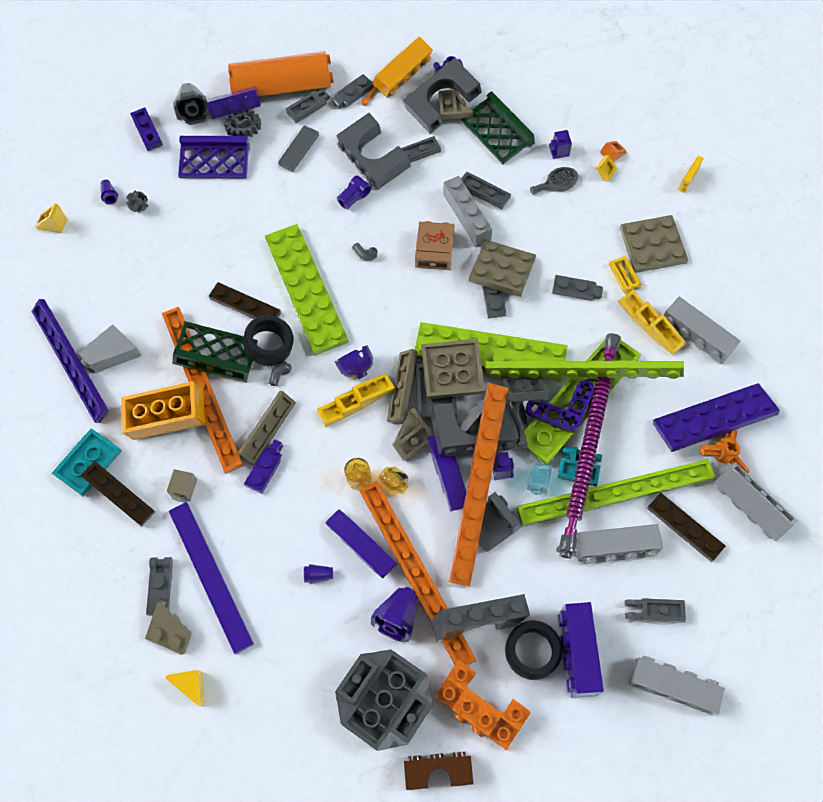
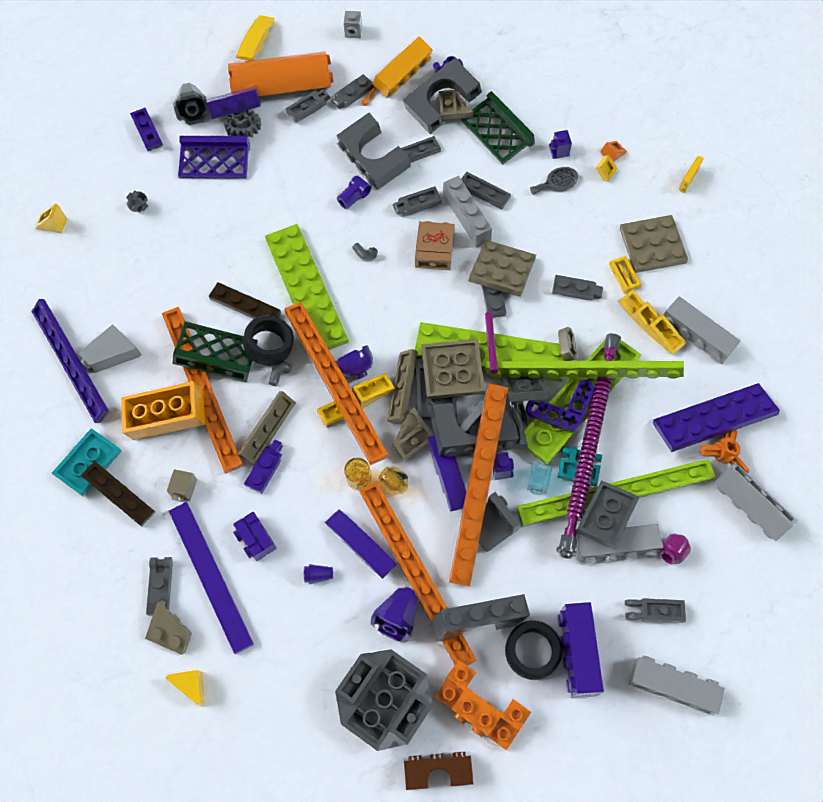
dark purple cone [100,179,118,205] -> none
dark grey tile [278,125,319,172] -> none
dark brown plate [647,492,726,563] -> none
none -> dark purple brick [233,512,277,561]
none -> yellow slope [236,15,275,61]
none -> orange plate [284,302,388,466]
none -> light grey brick [343,11,362,38]
none -> dark grey hinge [393,186,442,215]
none -> magenta bar [485,312,498,374]
none -> dark tan beam [558,327,577,361]
none -> dark grey plate [576,480,639,550]
none -> magenta head [660,534,691,564]

